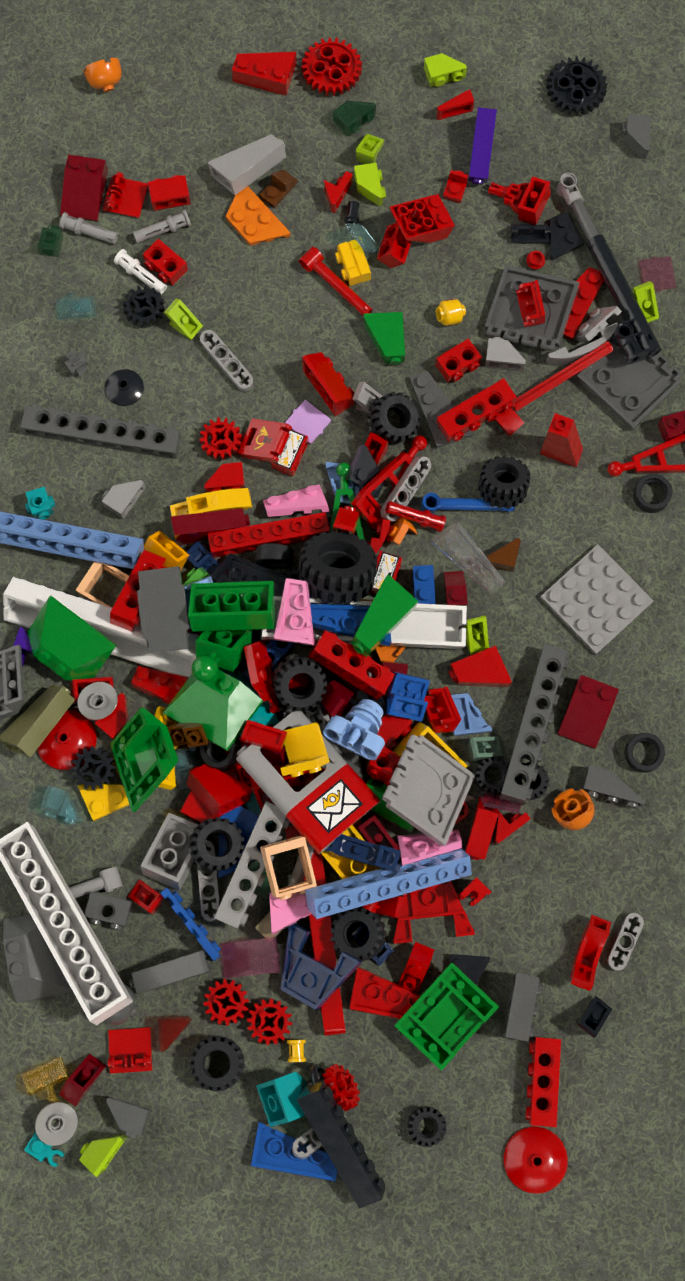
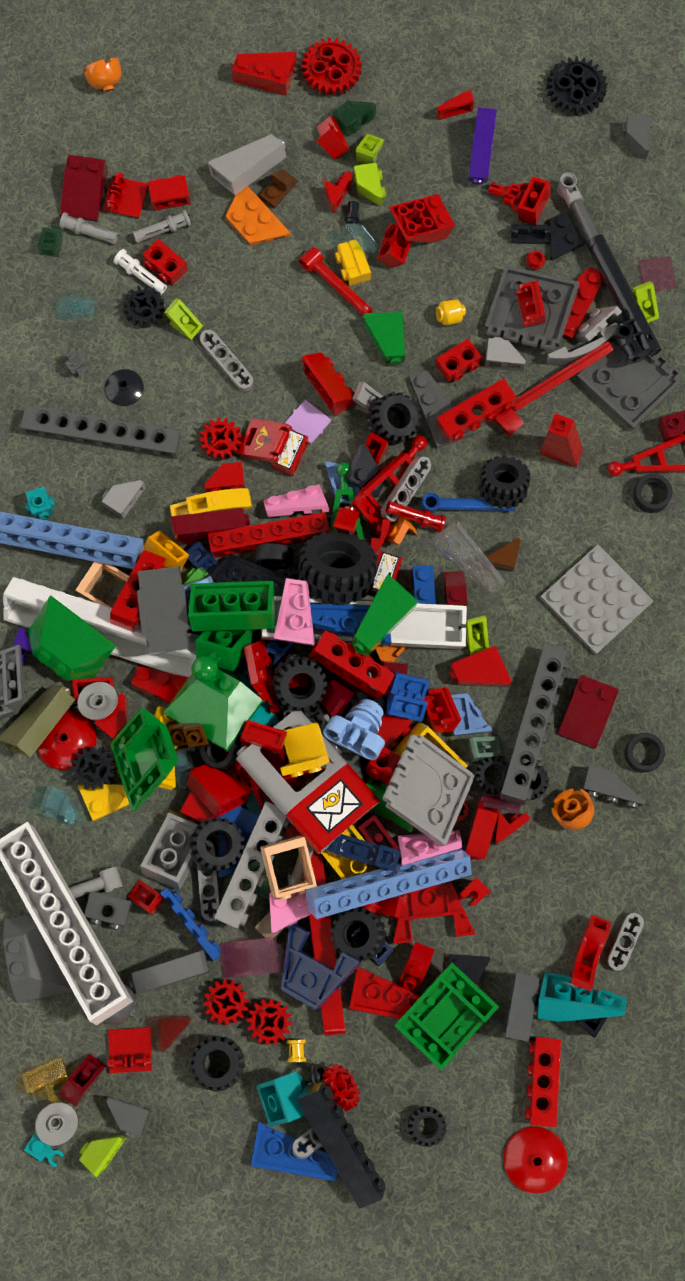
lime slope [424,53,467,87] -> none
red bracket [443,170,468,203] -> none
none -> red slope [317,116,350,160]
none -> teal wedge [538,972,627,1022]

